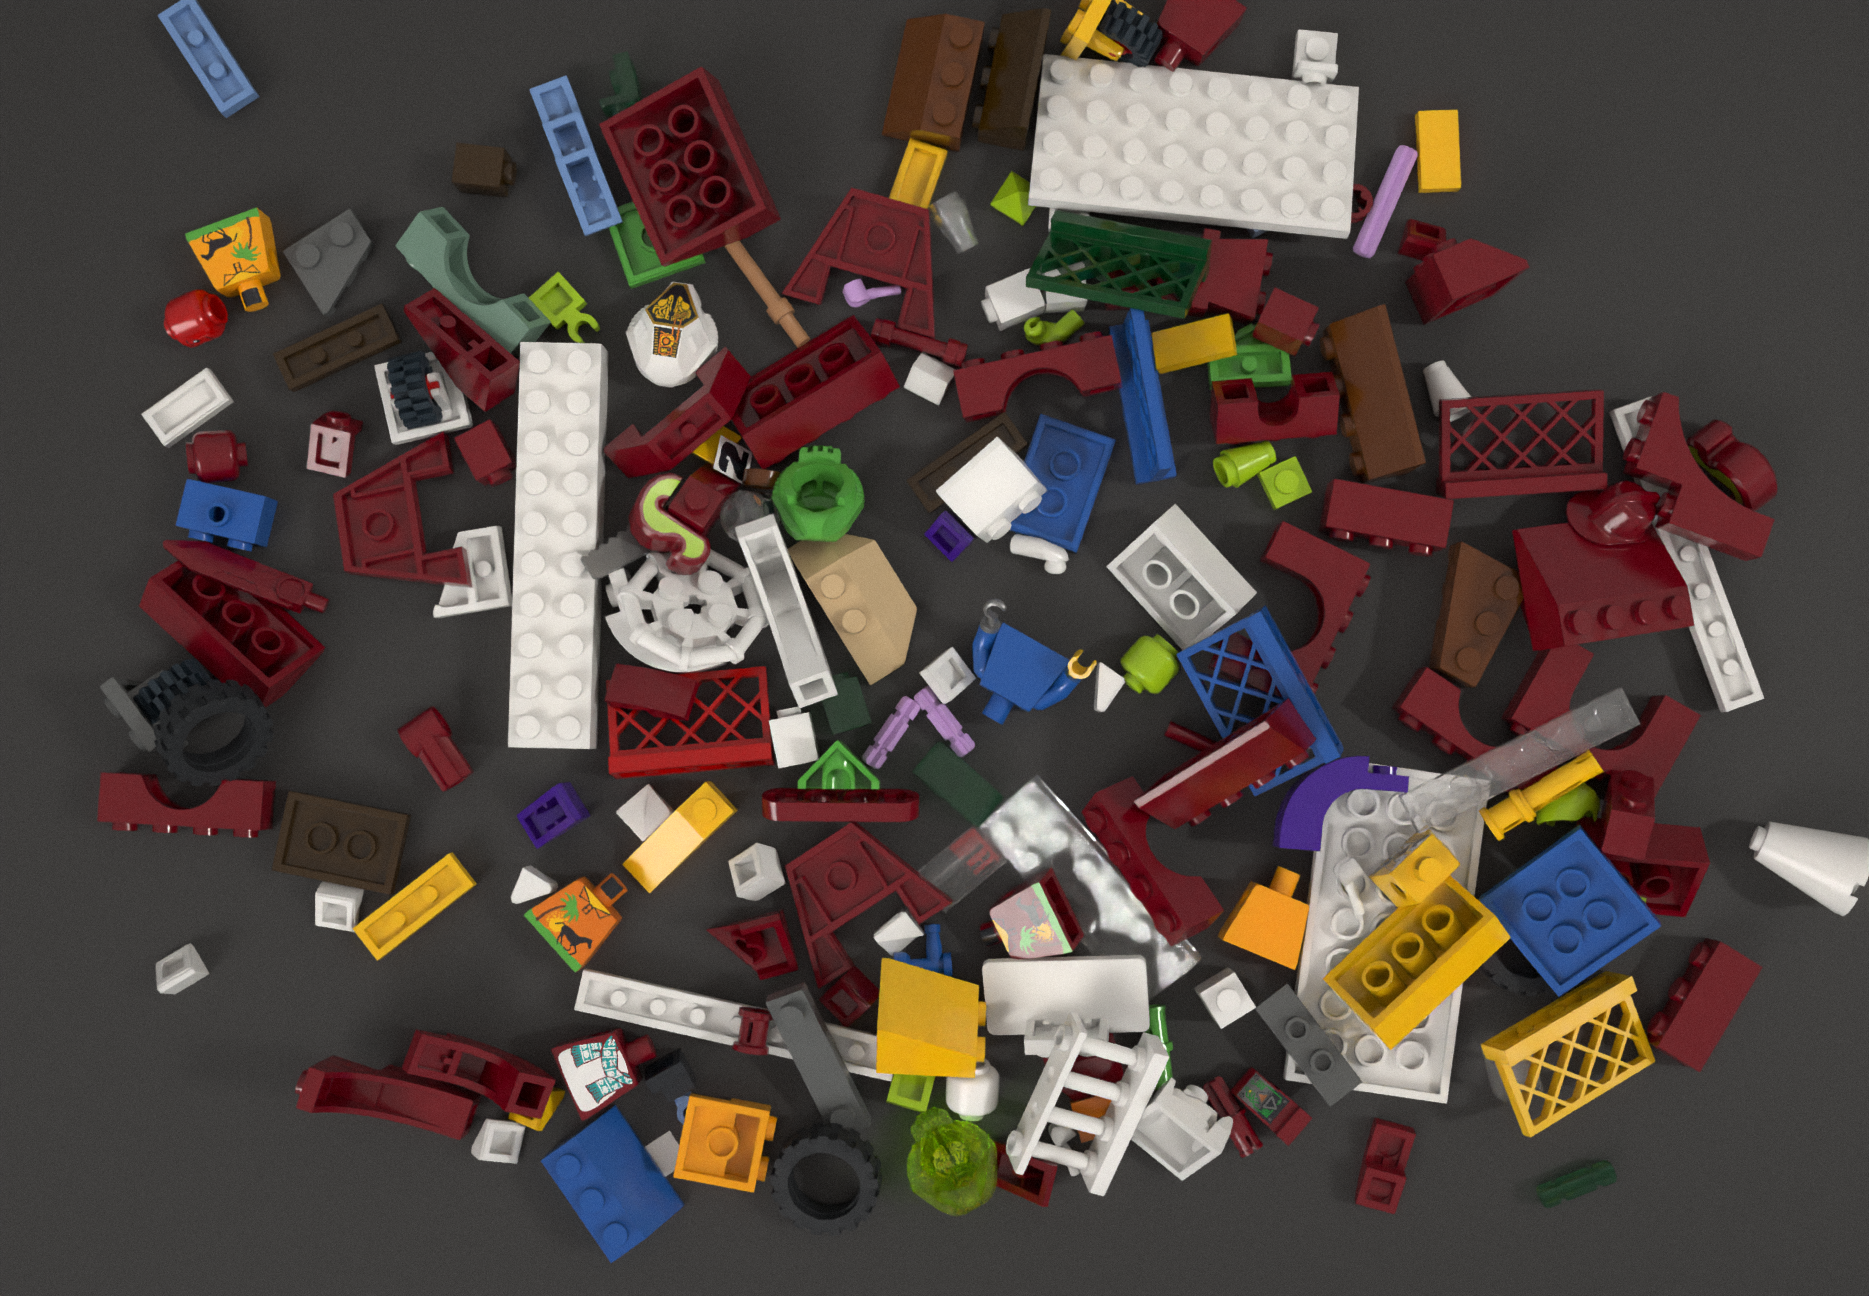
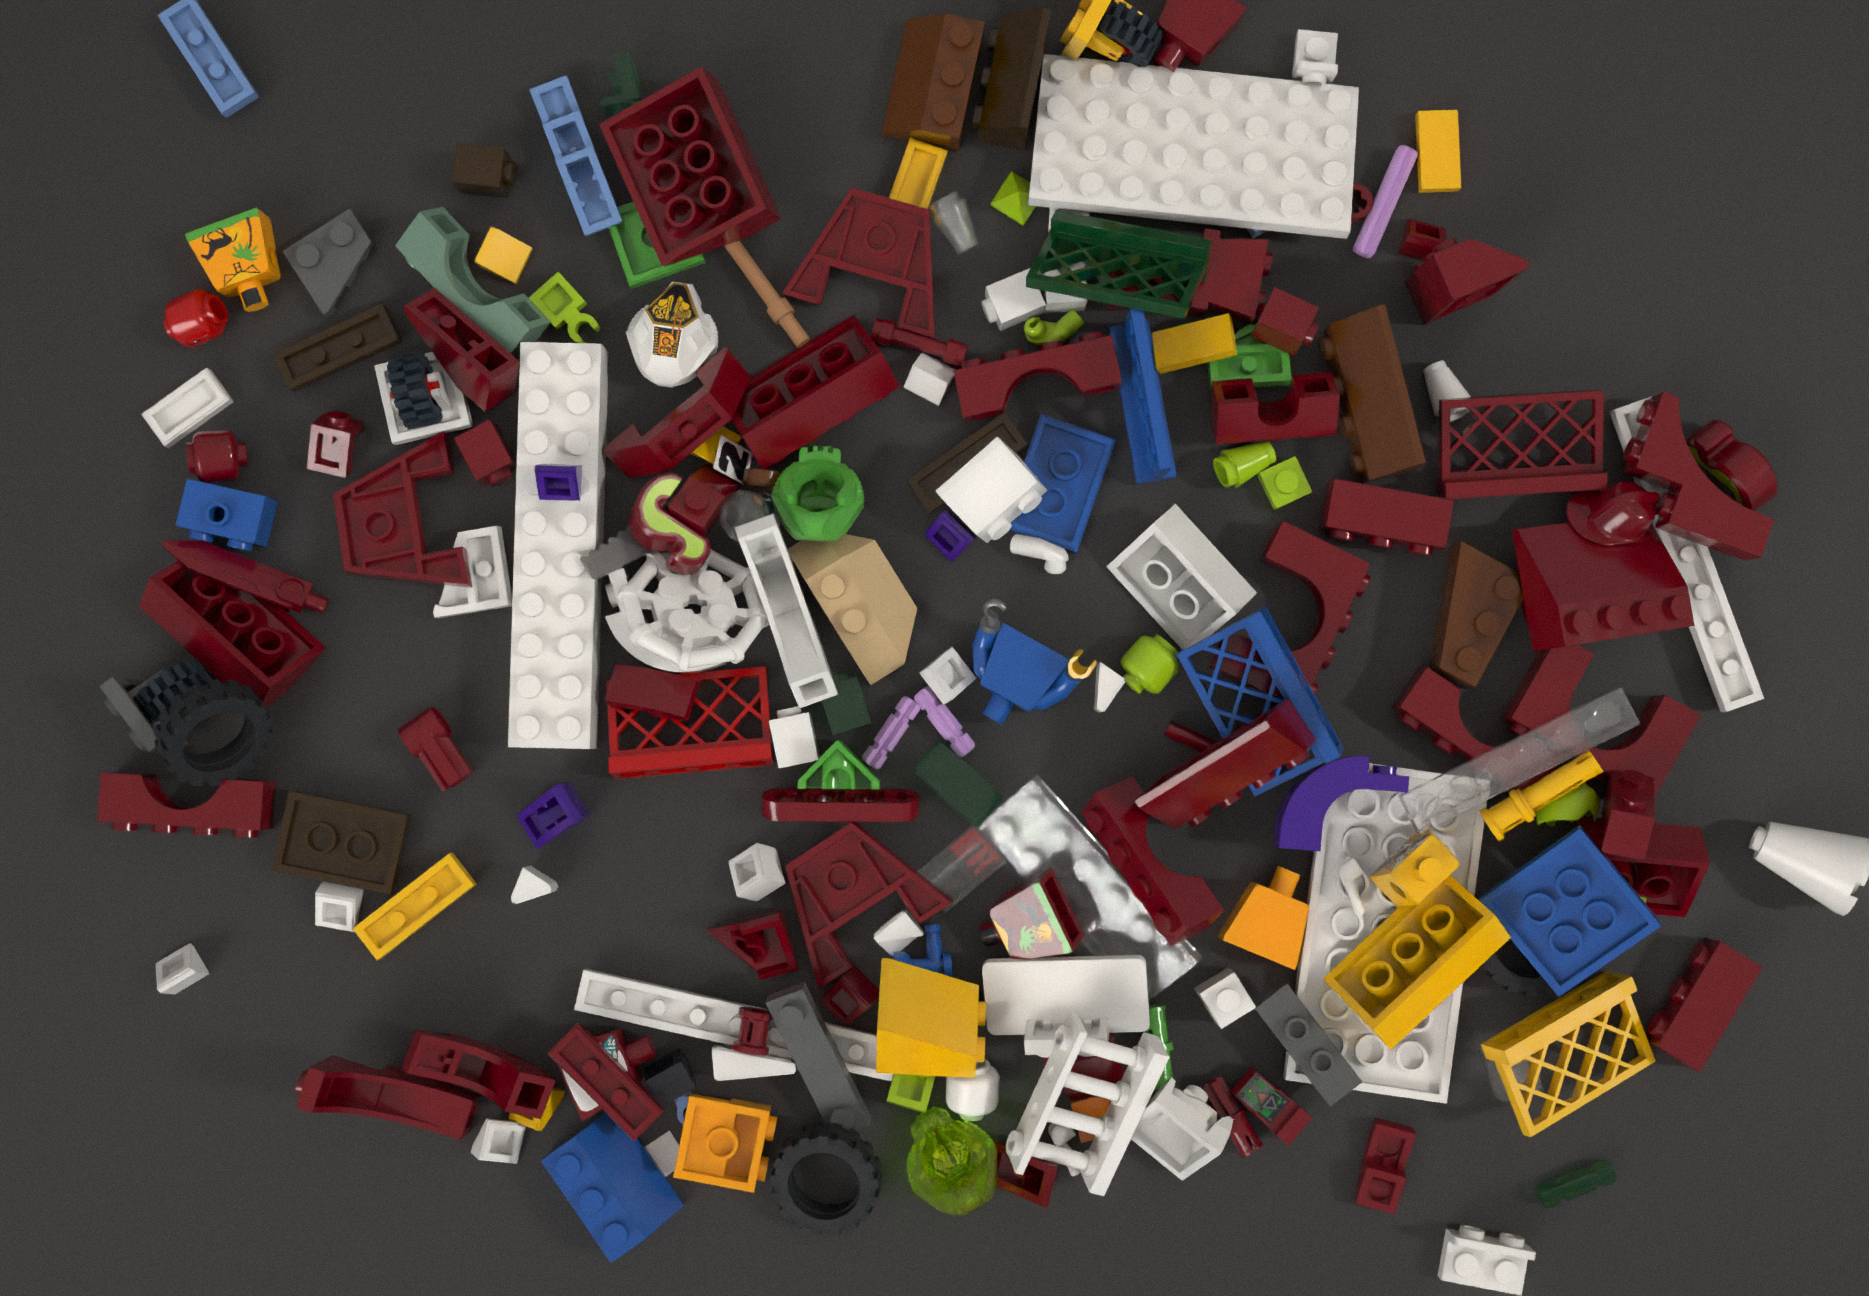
orange torso [524,873,628,973] -> none
white slope [616,784,674,841] -> none
yellow slope [622,781,738,893] -> none
lavender hand [842,279,901,308] -> none
none -> yellow slope [475,227,533,284]
none -> dark purple slope [534,464,582,501]
none -> dark red tile [547,1022,665,1141]
none -> white slope [712,1043,798,1081]
none -> white bracket [1438,1225,1536,1296]

